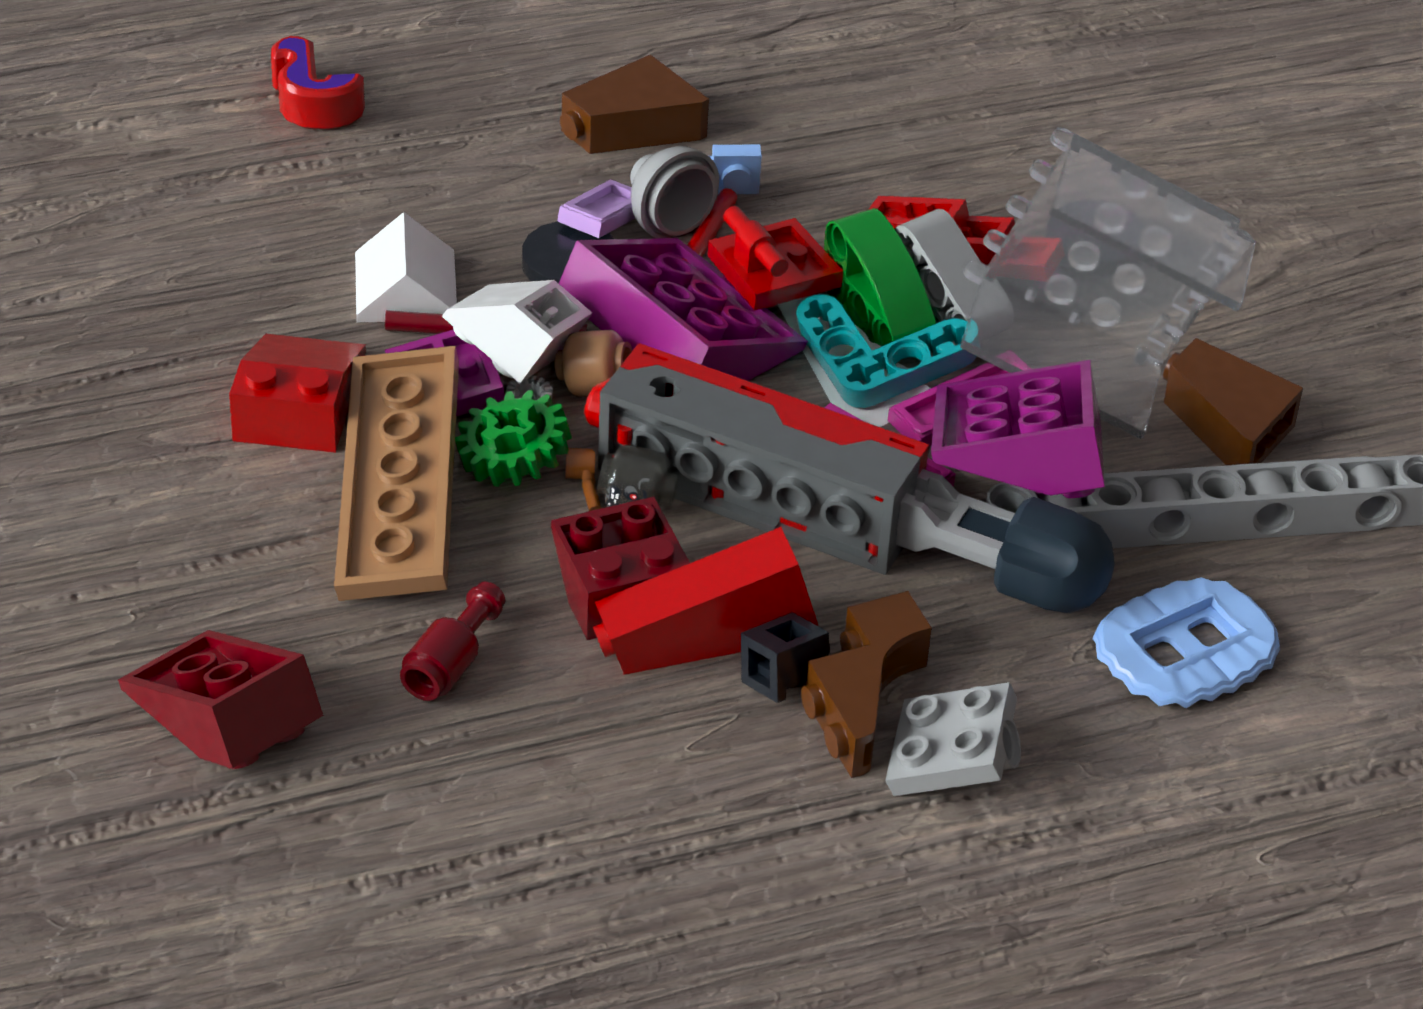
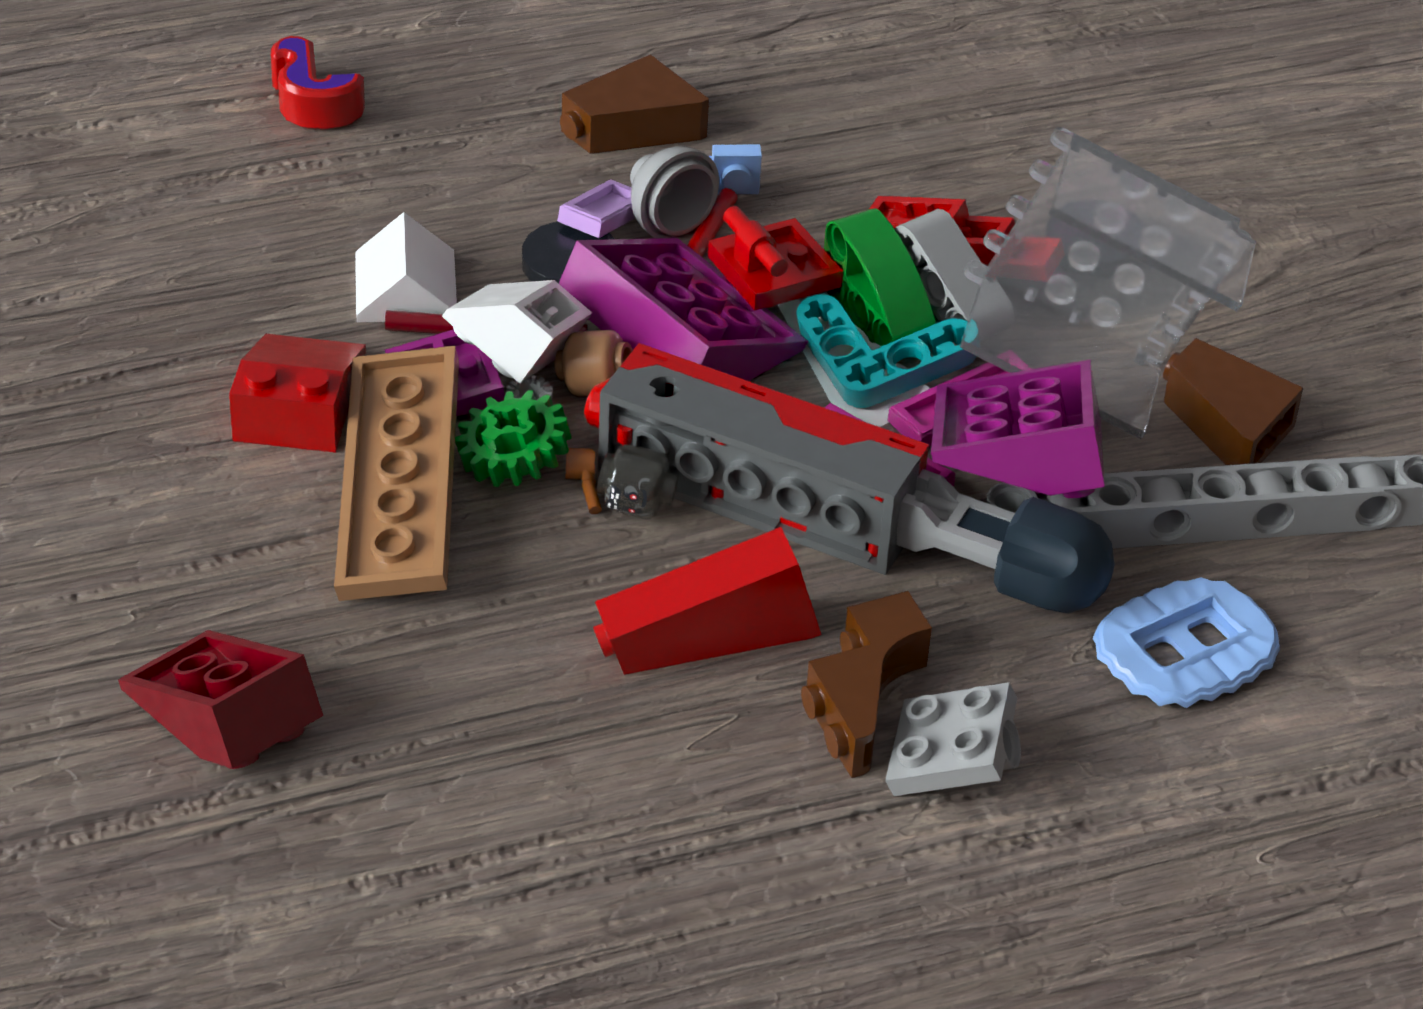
dark red piece [400,582,506,701] -> none
dark red slope [551,496,690,640] -> none
black brick [741,612,830,703] -> none

